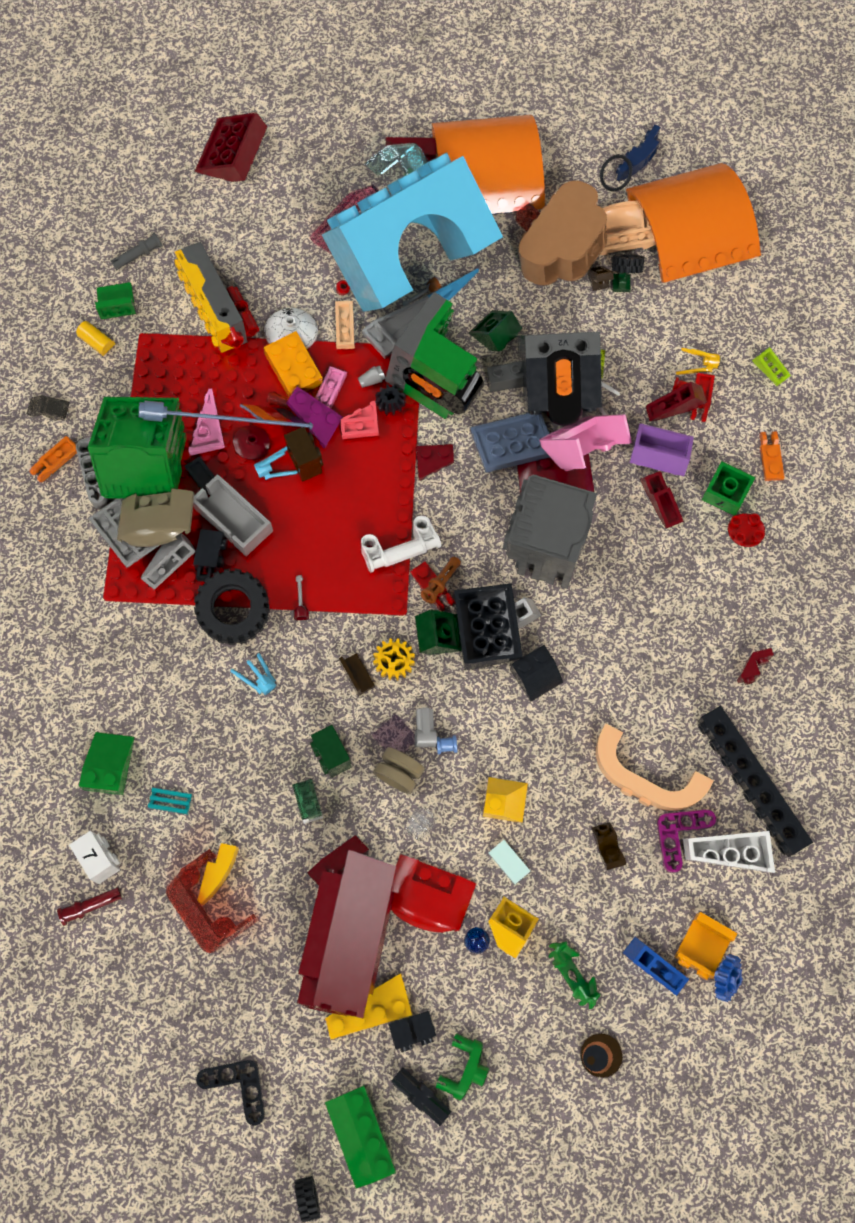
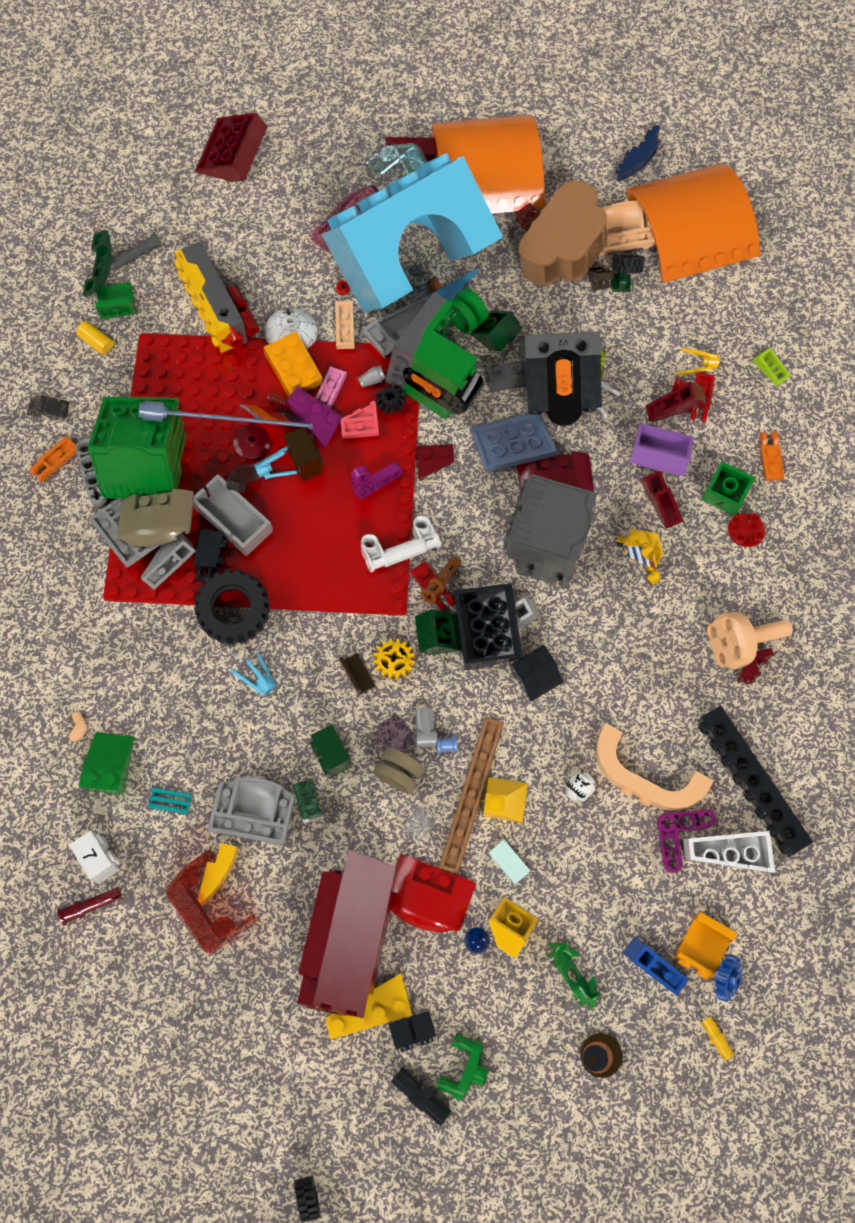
black tile [184,456,215,495] -> none
bright pink wing [189,388,225,455] -> none
black beam [196,1060,265,1126] -> none
hinge [294,575,309,621] -> none
dark red slope [307,835,369,886] -> none
green slope [325,1085,396,1189] -> none
bright pink windscreen [540,414,632,471] -> none
dark brown slope [591,822,626,870] -> none
black tyre [600,154,633,192] -> none
none -> light nougat arm [69,712,87,742]
none -> dark green slope [82,230,112,297]
none -> light grey slope [207,777,296,845]
none -> clear smoke tile [226,464,259,492]
none -> magenta beam [350,462,403,499]
none -> medium nougat tile [439,717,504,875]
none -> green wheel [448,288,489,335]
none -> white head [565,772,595,802]
none -> yellow torso [616,529,663,585]
none -> yellow pin [700,1016,735,1062]
none -> light nougat piece [707,612,793,669]

